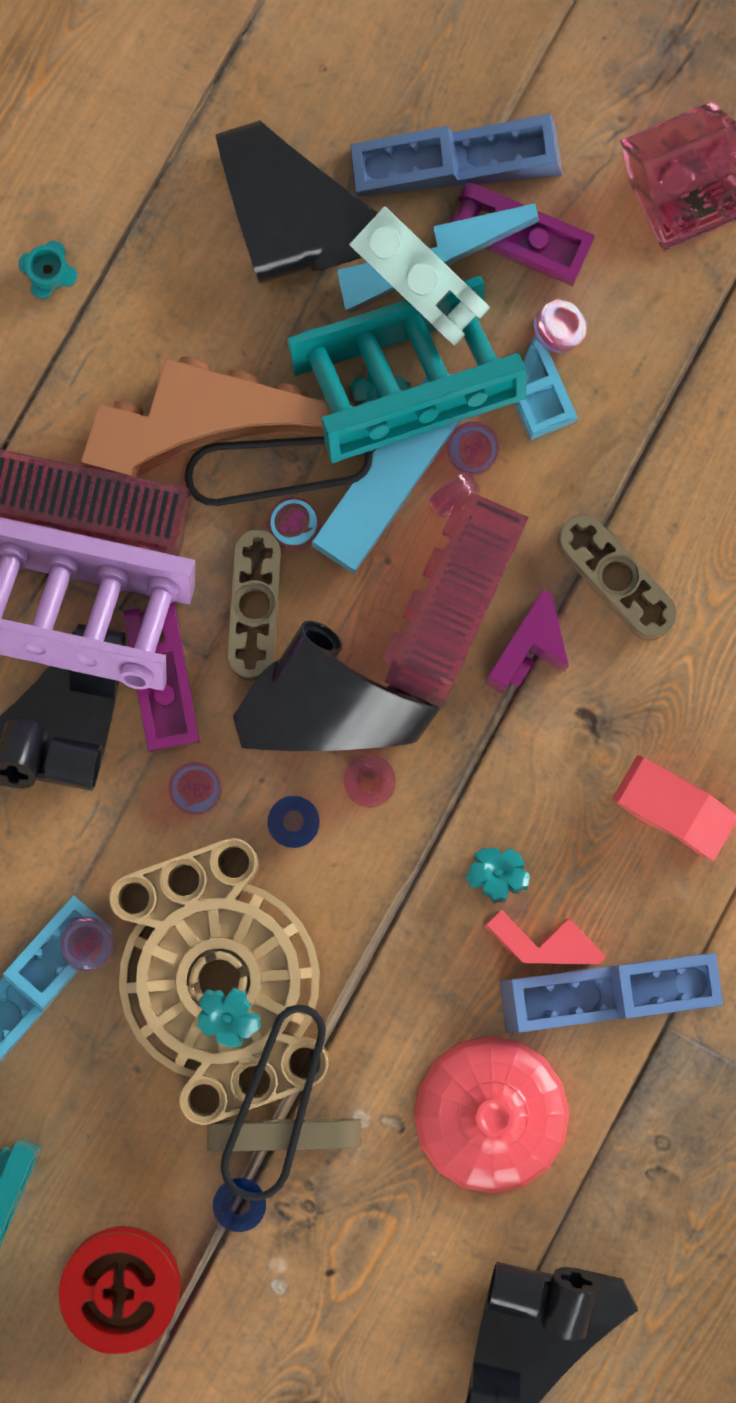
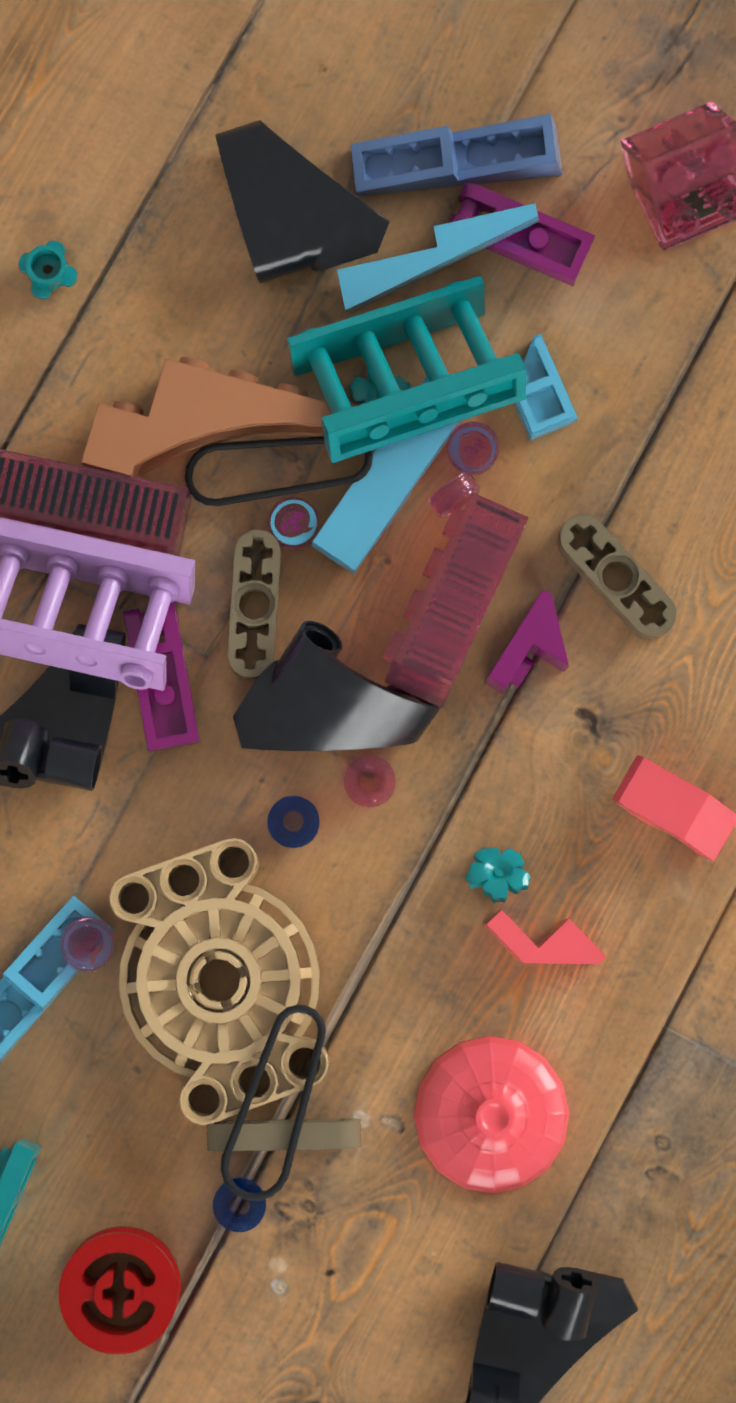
clear pink tile [169,762,222,815] -> none
teal plant [197,988,261,1048] -> none
light aqua plate [349,206,491,346] -> none
medium blue slope [499,953,723,1033] -> none
clear pink tile [533,300,587,354] -> none

